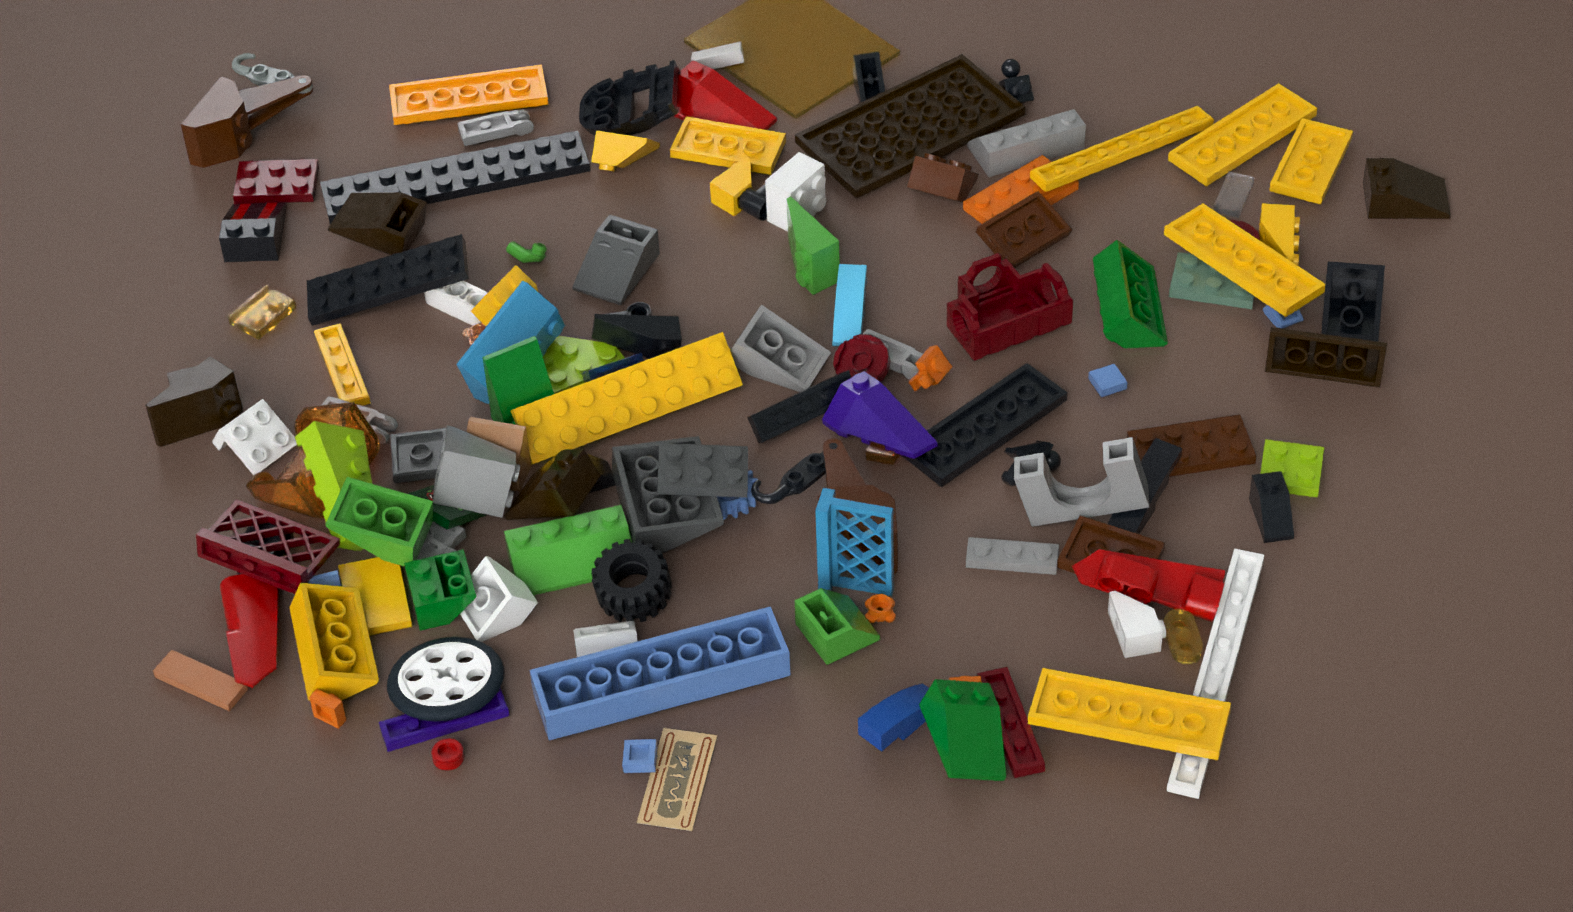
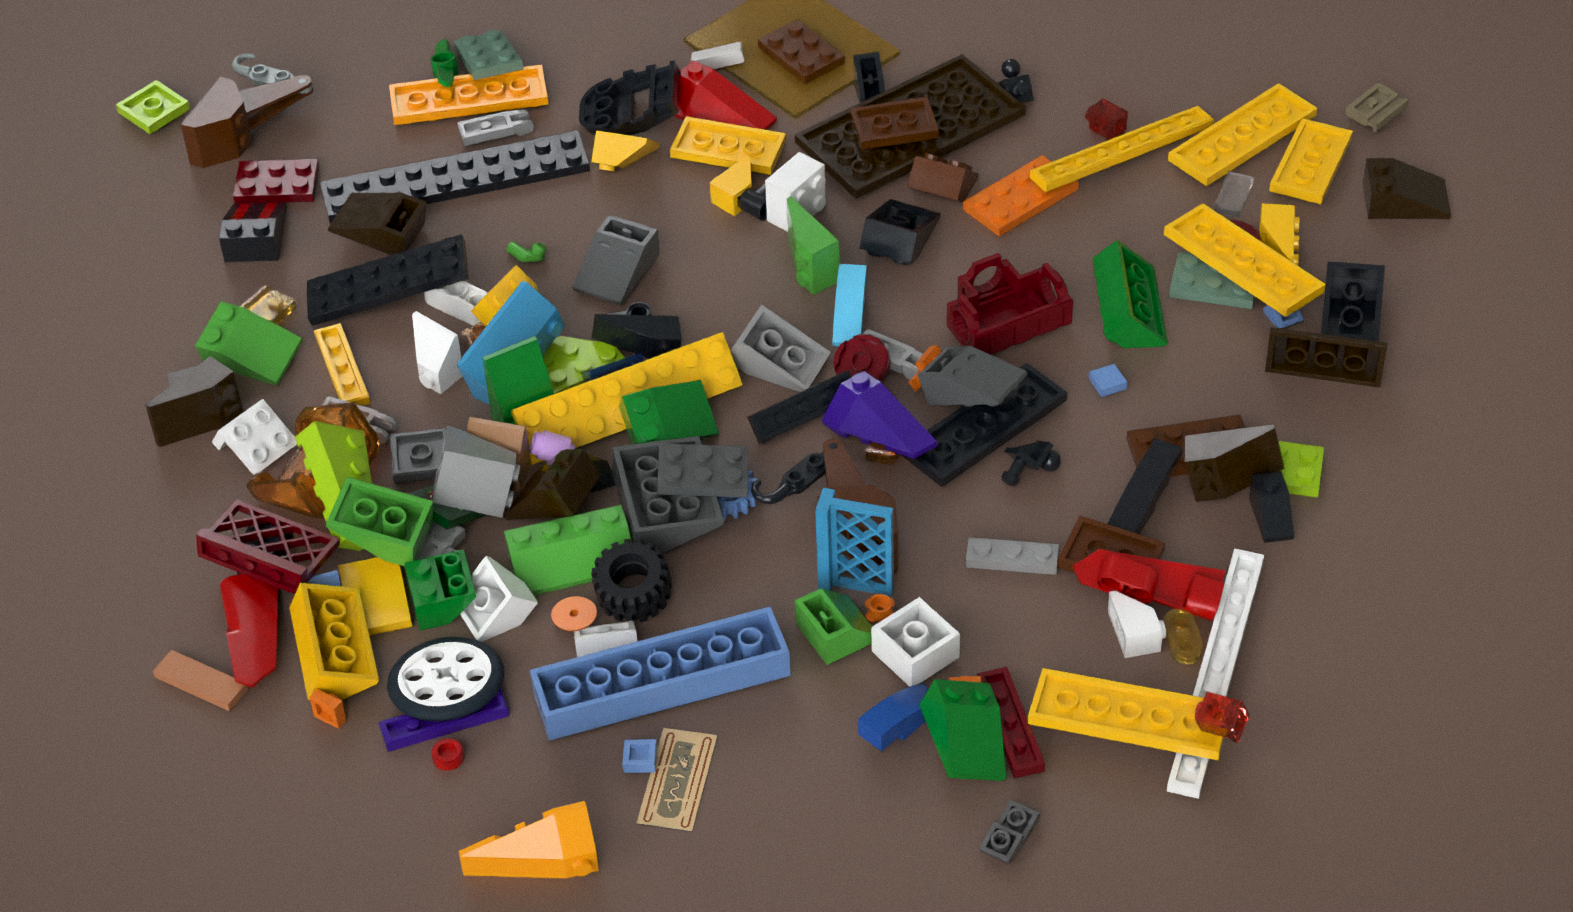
light grey slope [967,109,1086,177] -> none
reddish brown tile [975,191,1072,268] -> none
light grey arch [1014,437,1149,527] -> none
none -> lime plate [116,80,190,134]
none -> bright green slope [195,301,303,386]
none -> white slope [412,311,462,394]
none -> green piece [430,39,459,87]
none -> sand green plate [453,30,523,80]
none -> light orange wedge [458,801,599,878]
none -> lavender brick [529,430,575,461]
none -> orange piece [551,596,597,631]
none -> green slope [619,380,719,444]
none -> reddish brown plate [758,19,845,84]
none -> reddish brown plate [850,97,939,150]
none -> black slope [859,199,941,265]
none -> white brick [871,597,960,687]
none -> dark grey slope [918,346,1028,407]
none -> flat silver slope [979,800,1040,865]
none -> clear red brick [1085,98,1128,141]
none -> dark brown slope [1185,424,1284,502]
none -> clear red brick [1194,692,1250,743]
none -> dark tan plate [1345,82,1409,132]

